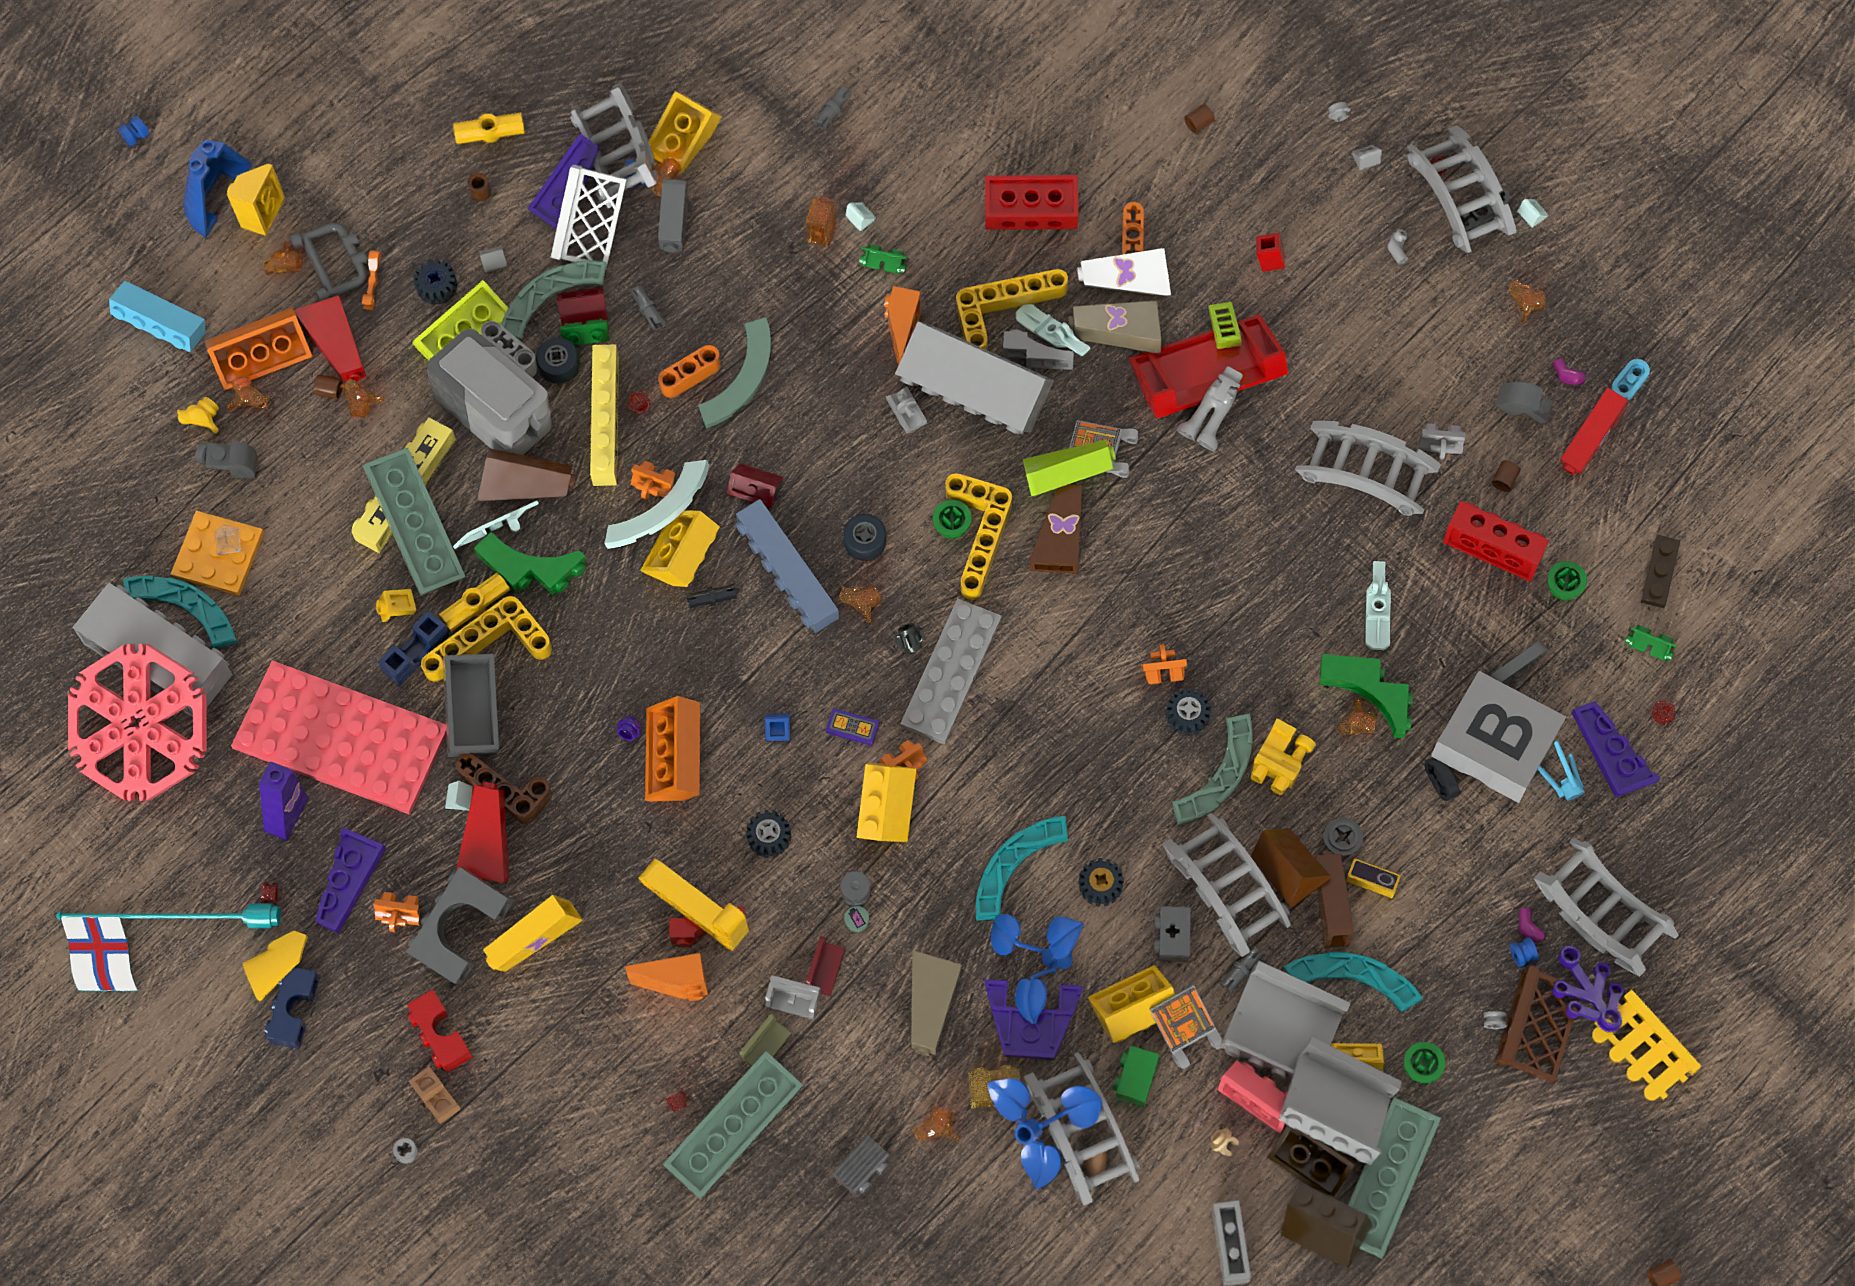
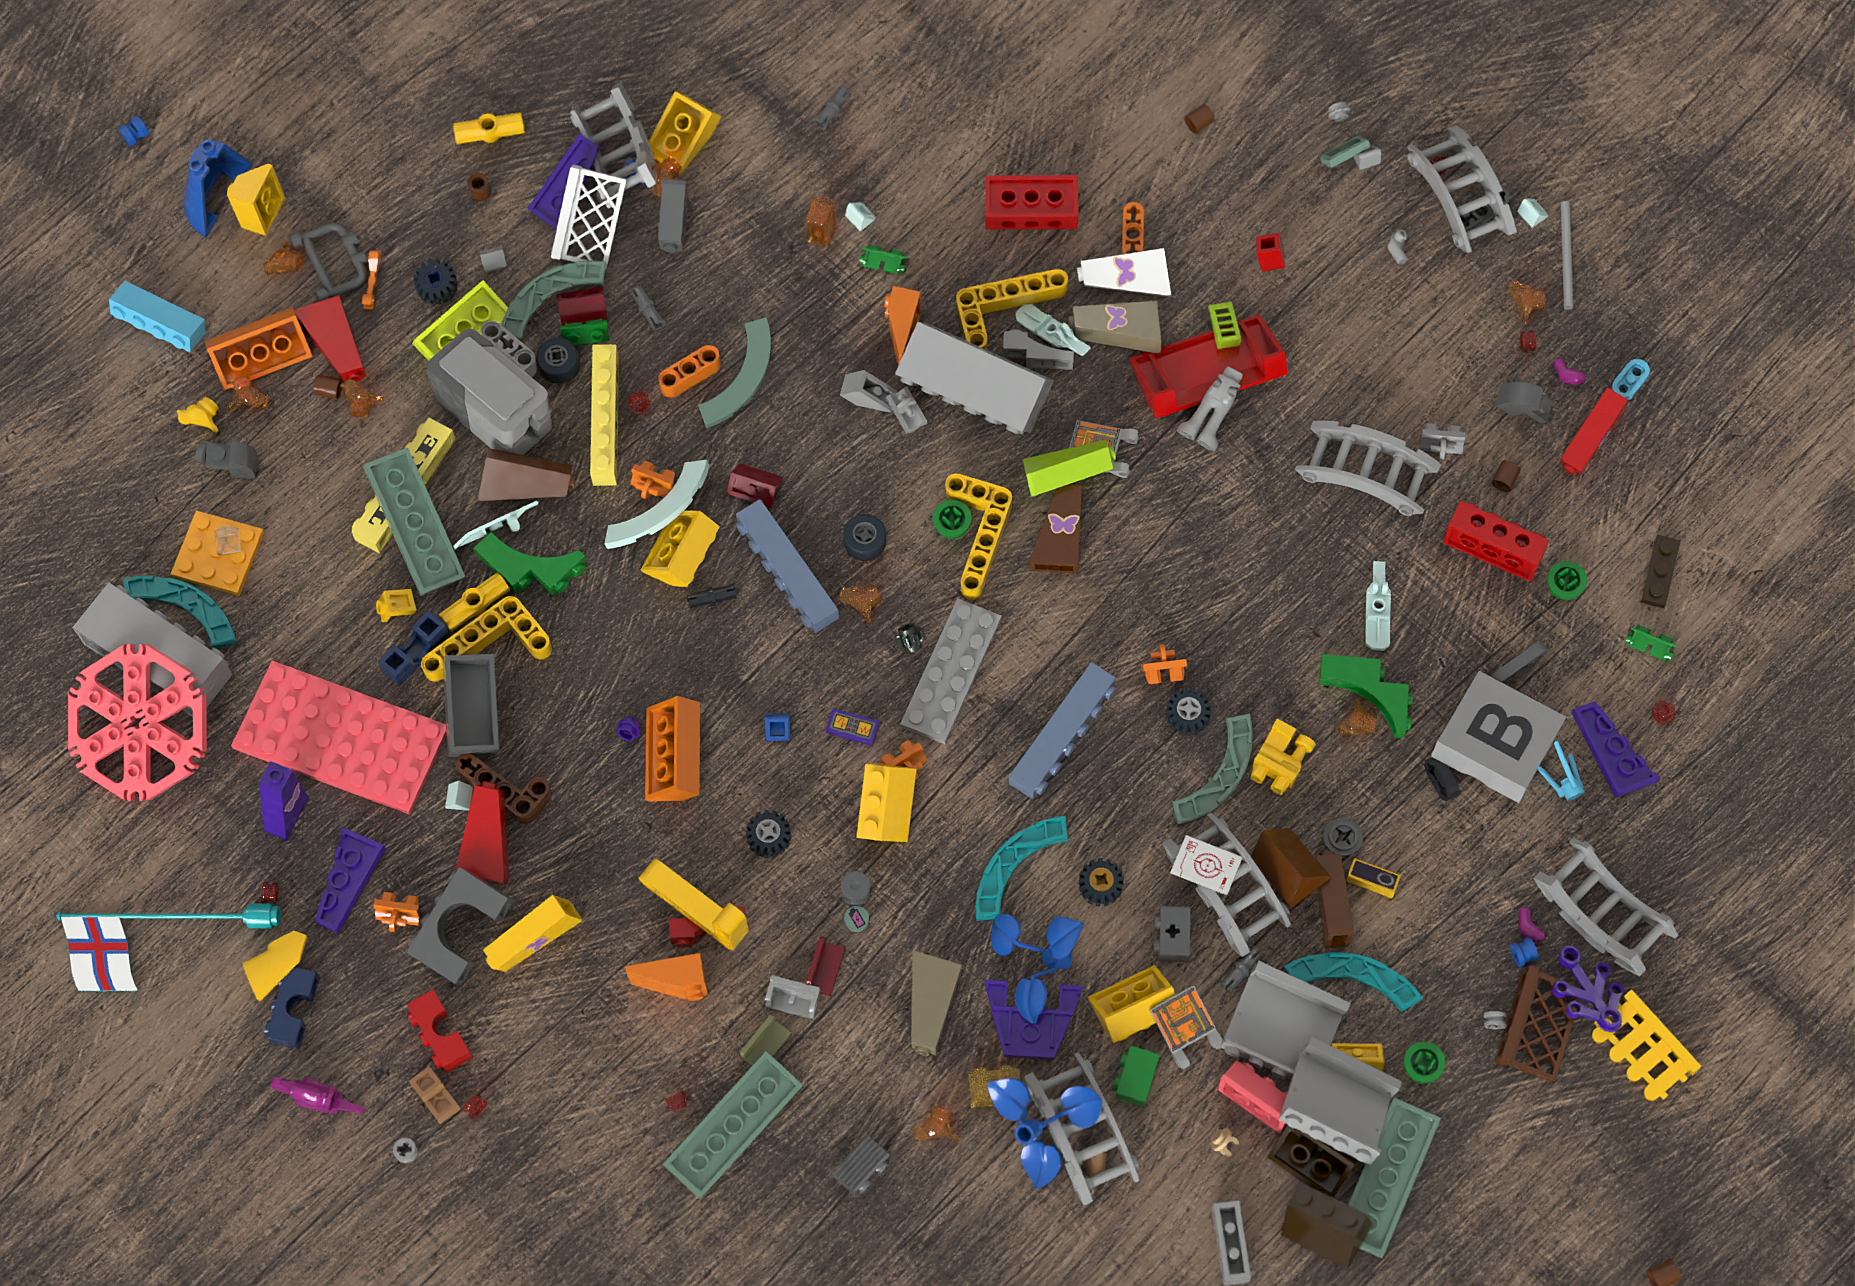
none -> magenta animal [271,1076,365,1114]
none -> clear red bush [462,1094,488,1119]
none -> light grey slope [840,370,897,412]
none -> sand blue brick [1009,662,1117,799]
none -> white sticker [1170,836,1242,895]
none -> sand green tile [1320,136,1371,168]
none -> clear red bush [1519,330,1536,352]
none -> light grey piece [1561,201,1573,309]

